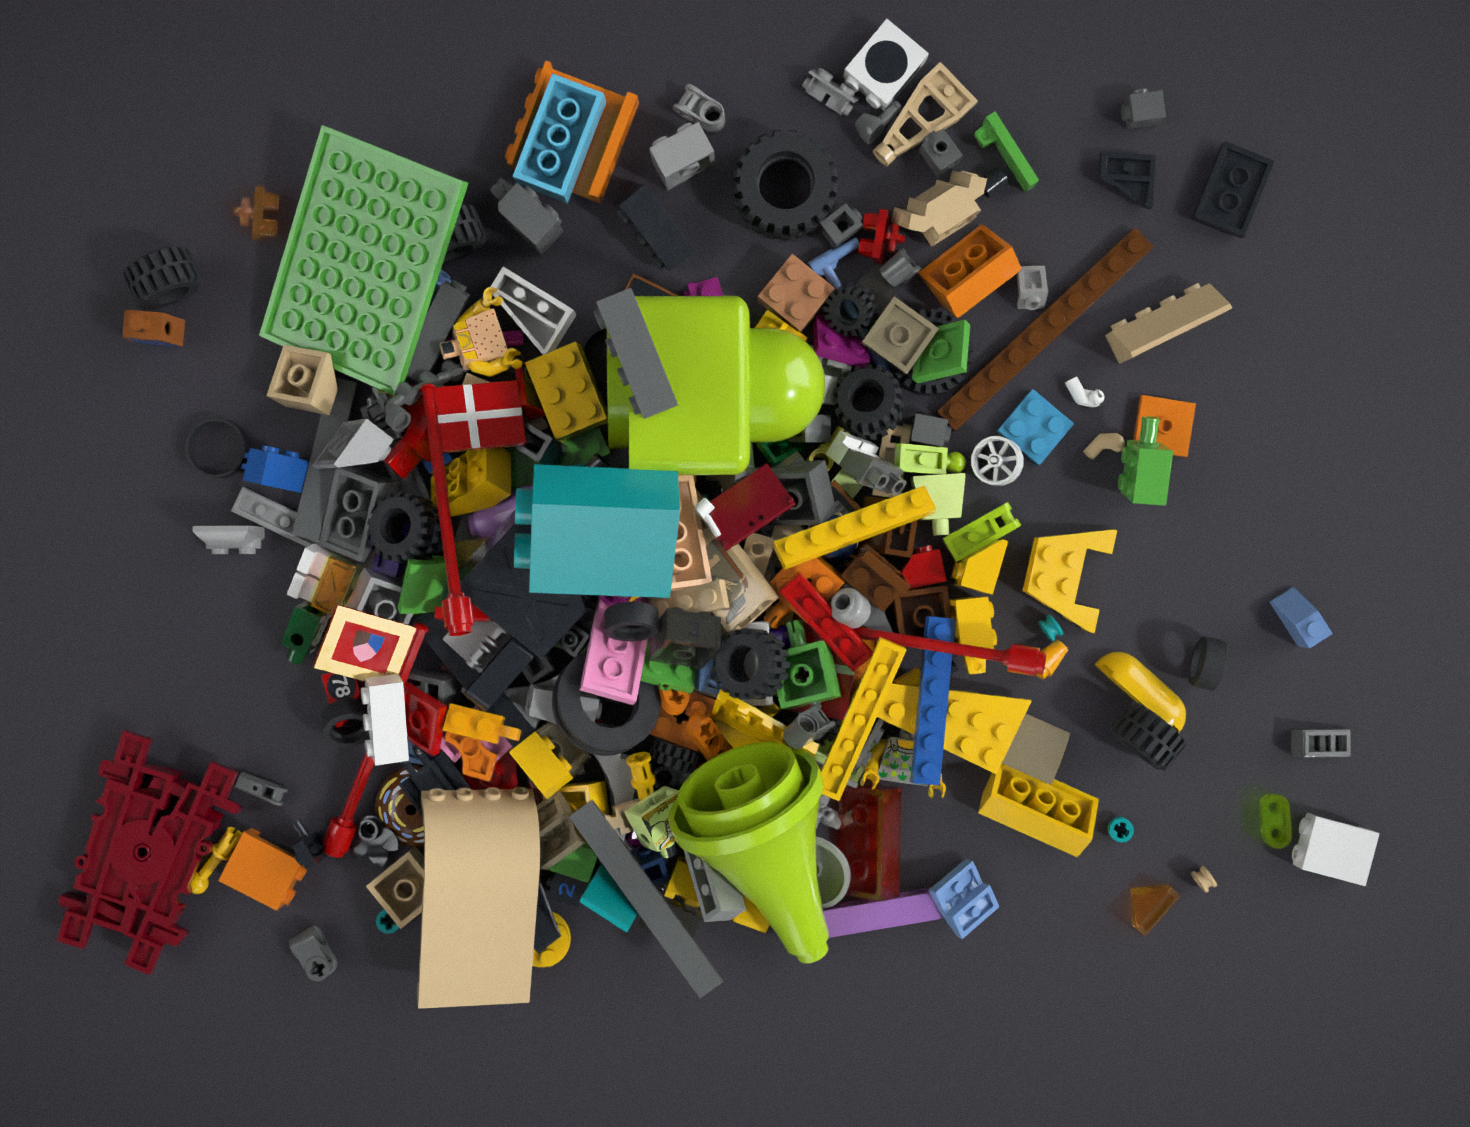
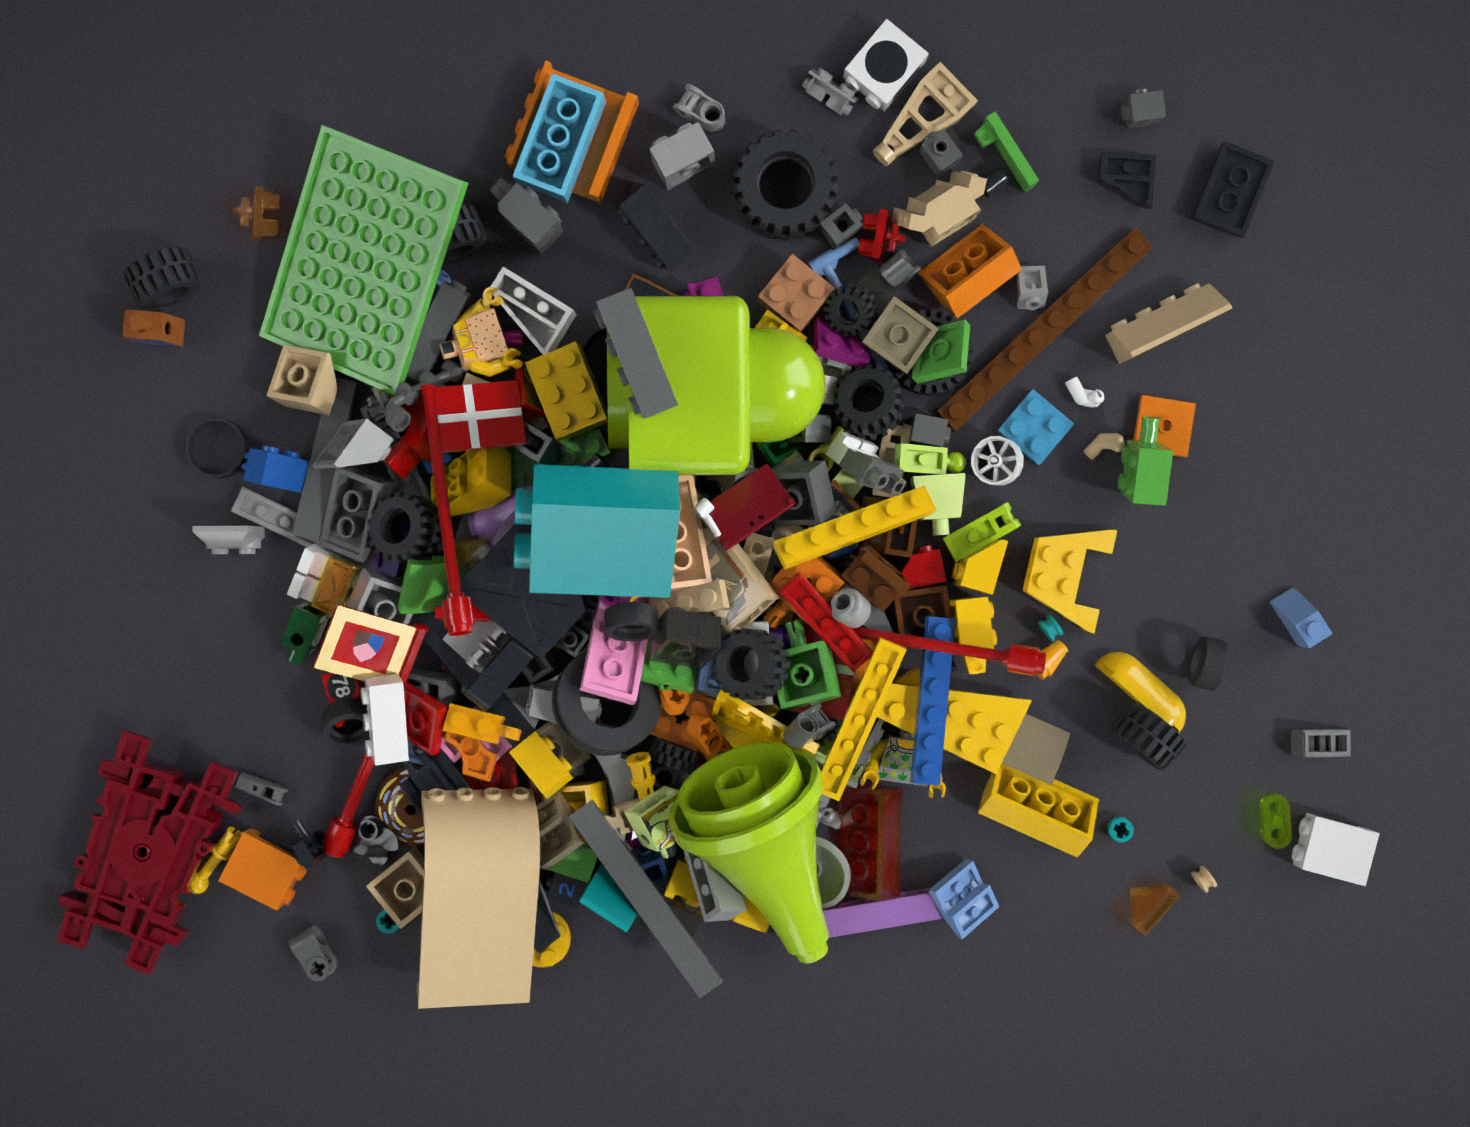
dark grey bar [855,100,903,145] -> none

